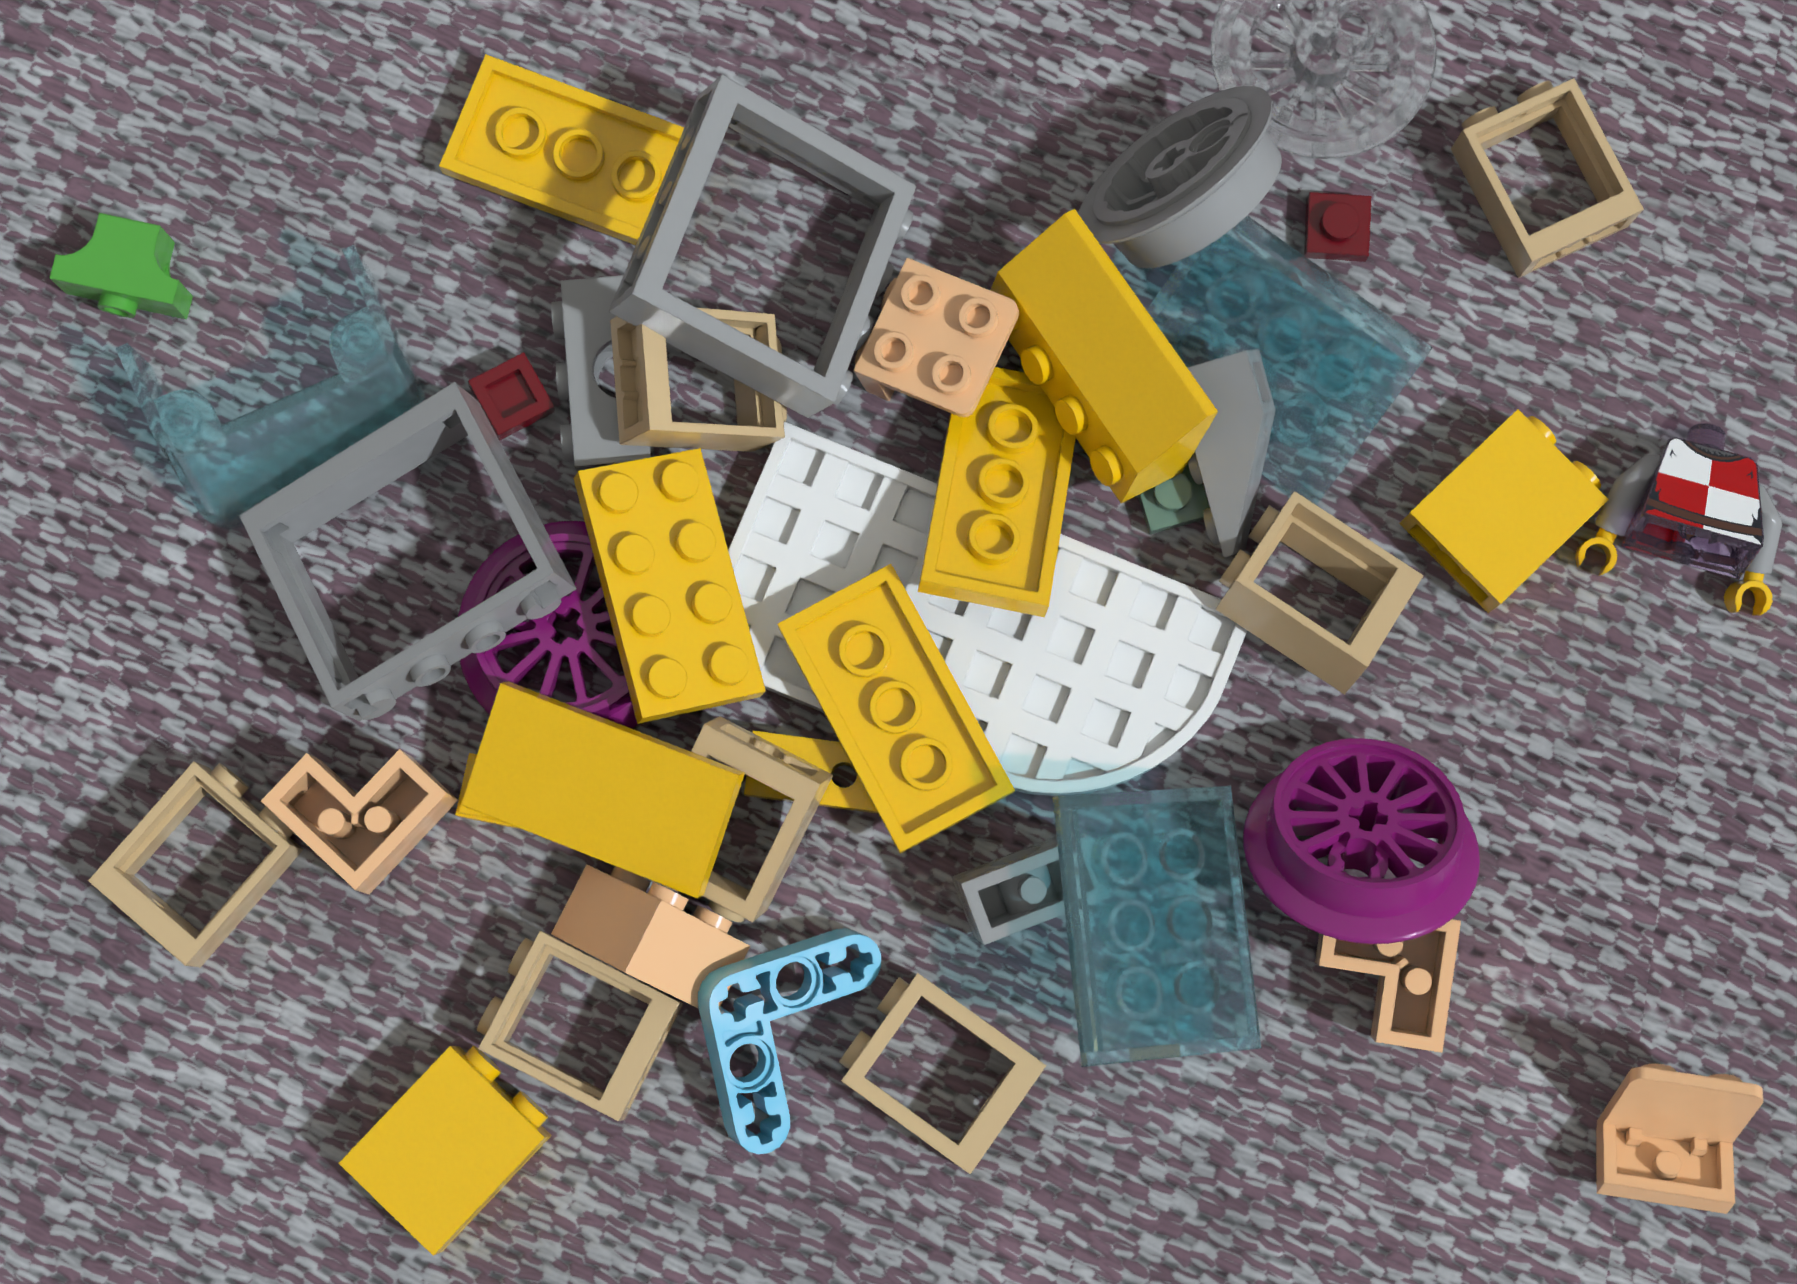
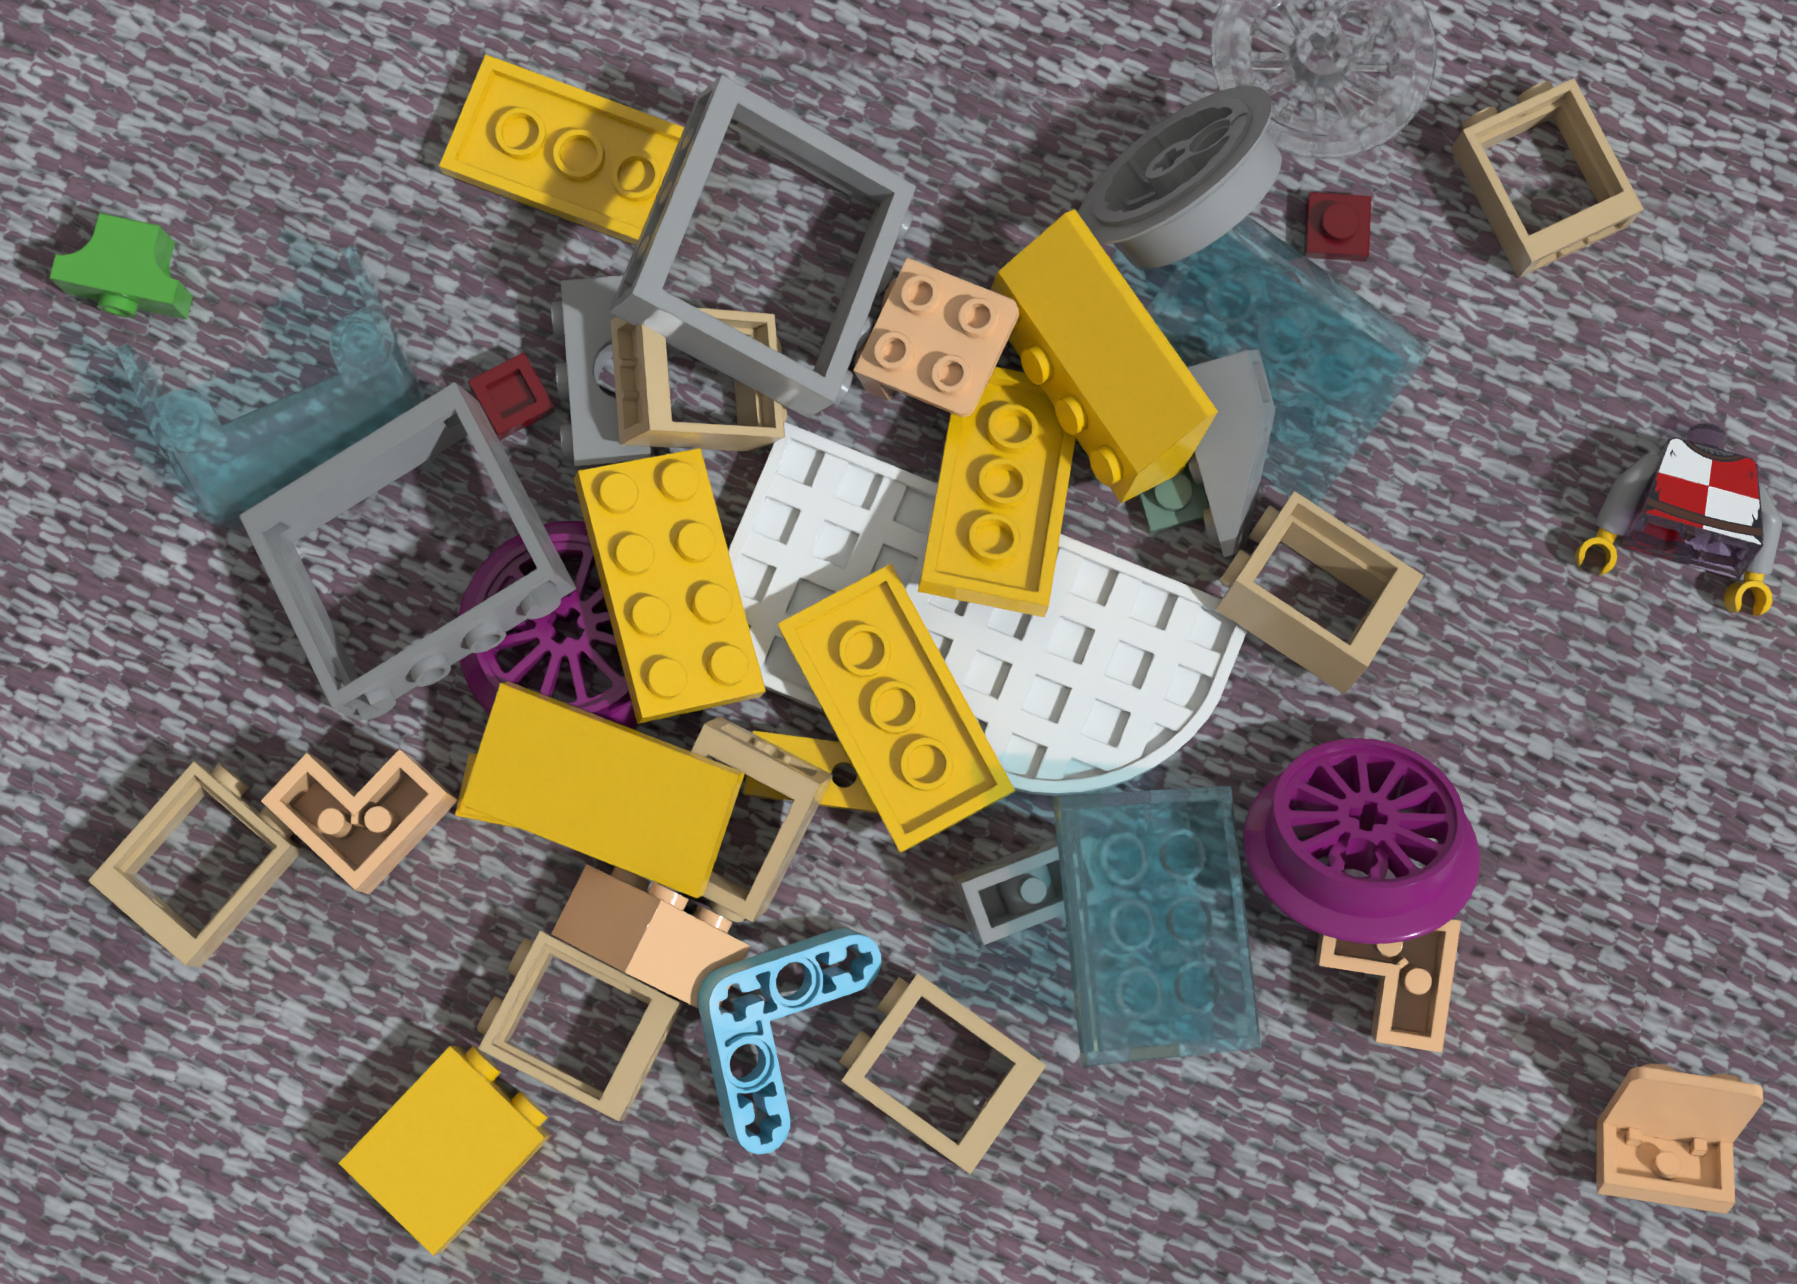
yellow brick [1399,409,1609,613] -> none

